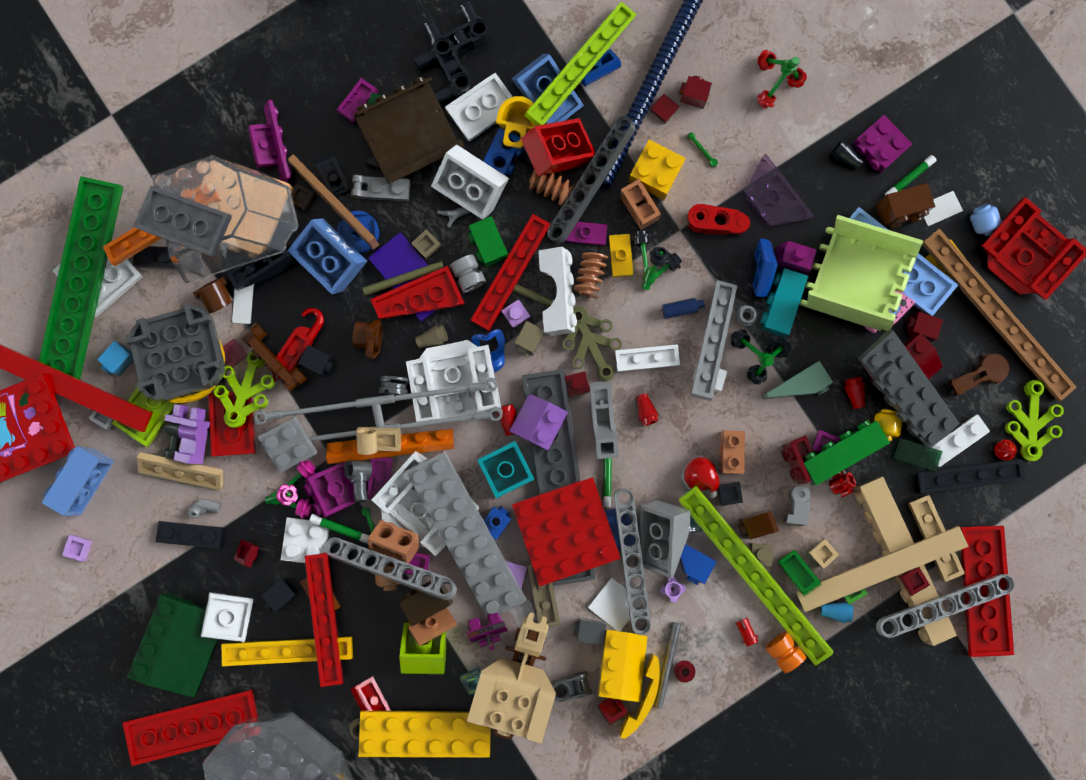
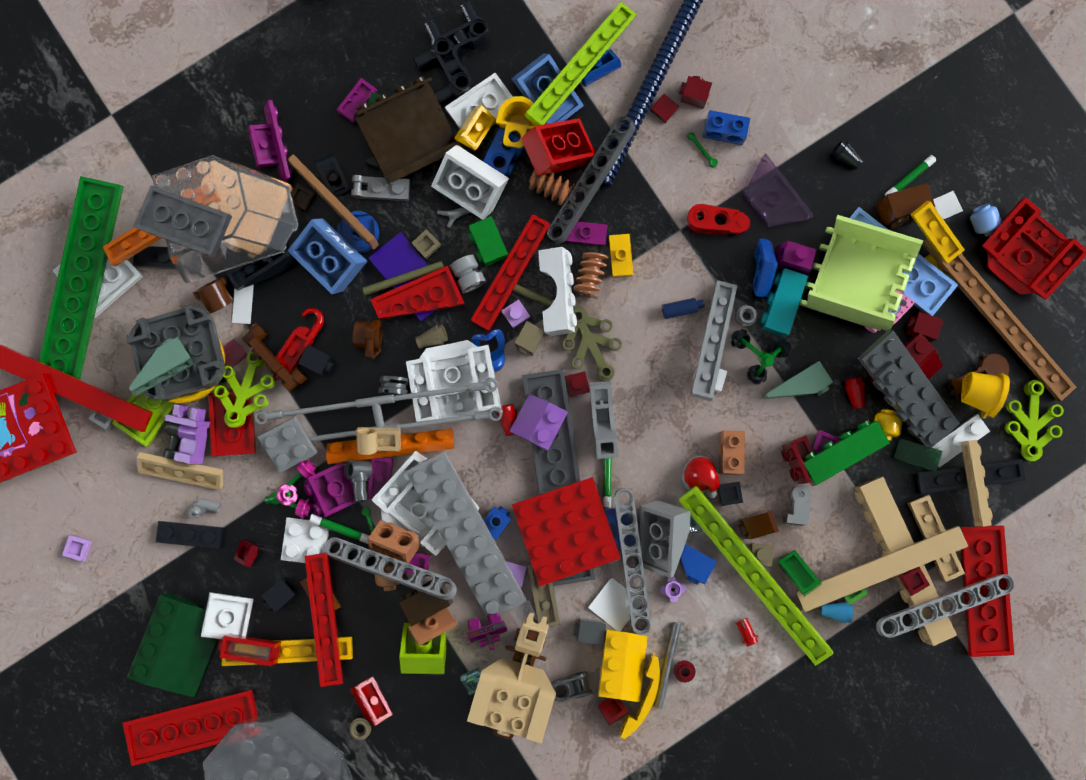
medium blue brick [42,446,114,516] -> none
dark azure brick [97,341,134,376] -> none
yellow plate [358,711,491,757] -> none
teal brick [477,441,535,499] -> none
white plate [615,344,680,372] -> none
nougat brick [620,179,661,230] -> none
yellow brick [628,139,686,200] -> none
plant [632,230,682,290] -> none
red cone [636,393,659,426] -> none
plant [757,50,807,109] -> none
orange wheel [765,632,806,673] -> none
tan plate [807,539,839,569] -> none
red gear [829,470,856,498] -> none
magenta plate [853,115,912,173] -> none
red plate [994,440,1017,461] -> none
none -> sand green slope [129,337,194,397]
none -> red window [218,633,281,666]
none -> yellow slope [454,105,496,150]
none -> blue brick [702,110,750,145]
none -> yellow plate [910,201,964,264]
none -> yellow container [961,372,1010,419]
none -> tan plate [961,440,993,527]

